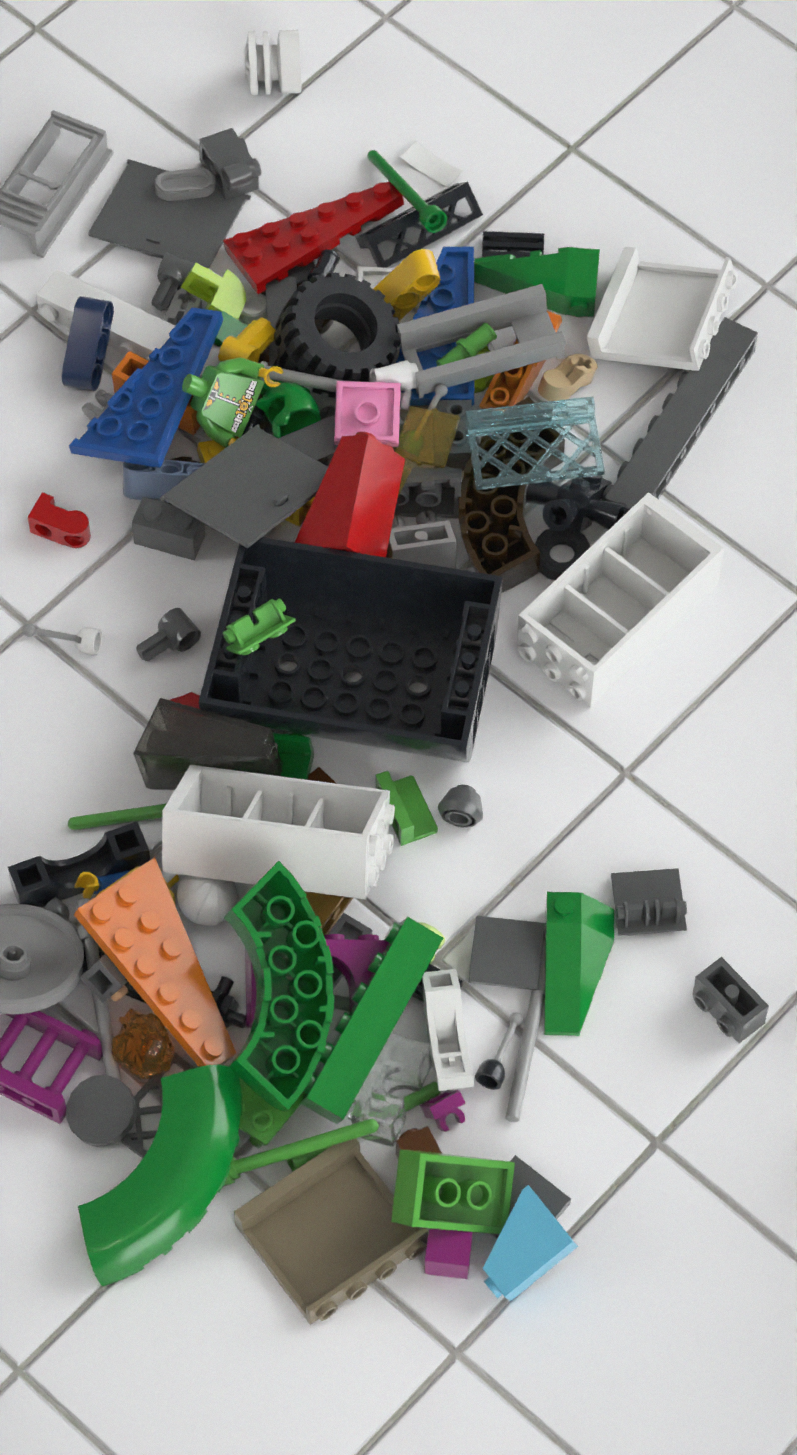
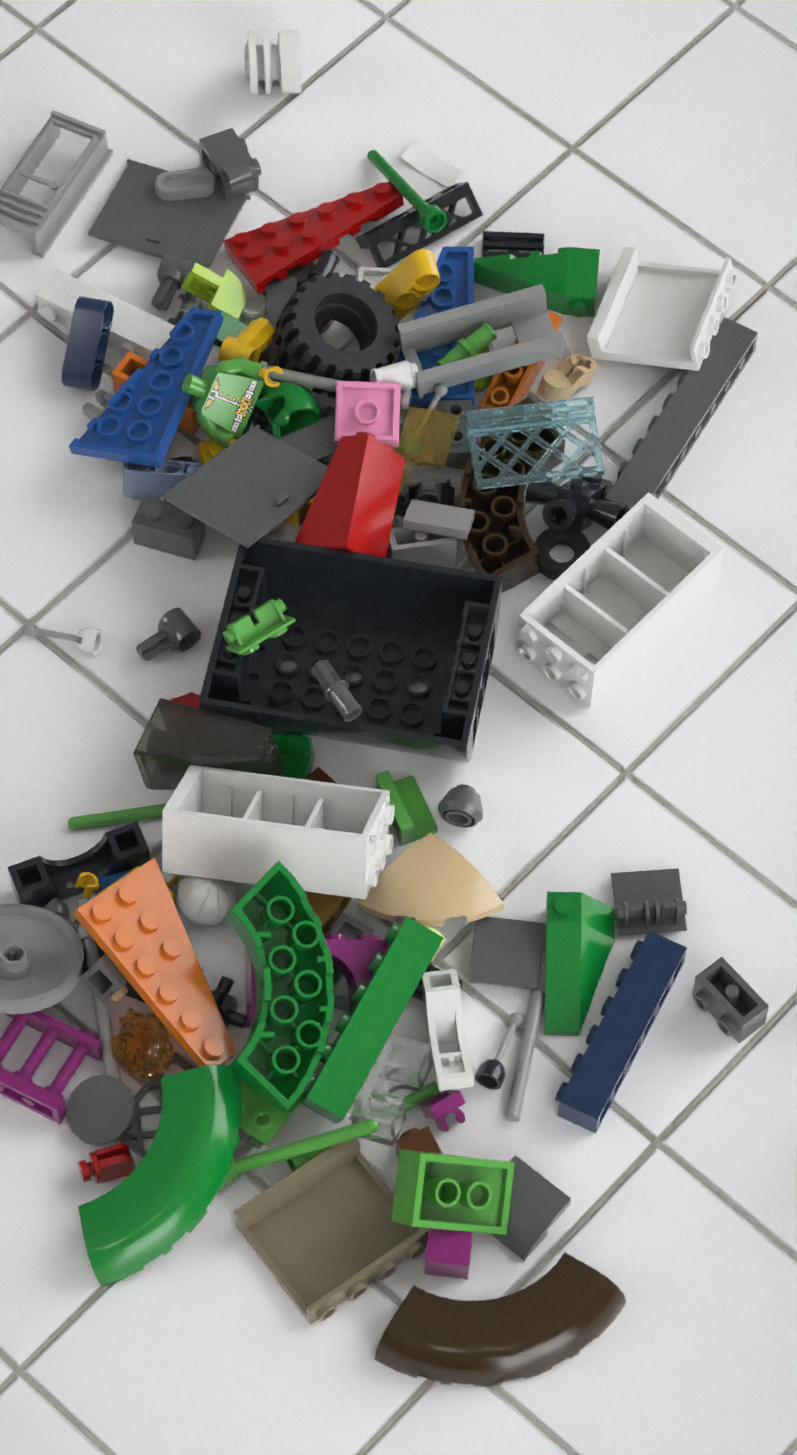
red leg [28,492,91,548] -> none
medium azure slope [482,1185,578,1302] -> none
none -> red arm [78,1143,135,1184]
none -> dark grey axle [311,660,363,722]
none -> tan brick [358,833,504,926]
none -> dark brown brick [375,1252,626,1386]
none -> light grey tile [403,499,474,540]
none -> dark blue brick [555,931,687,1133]

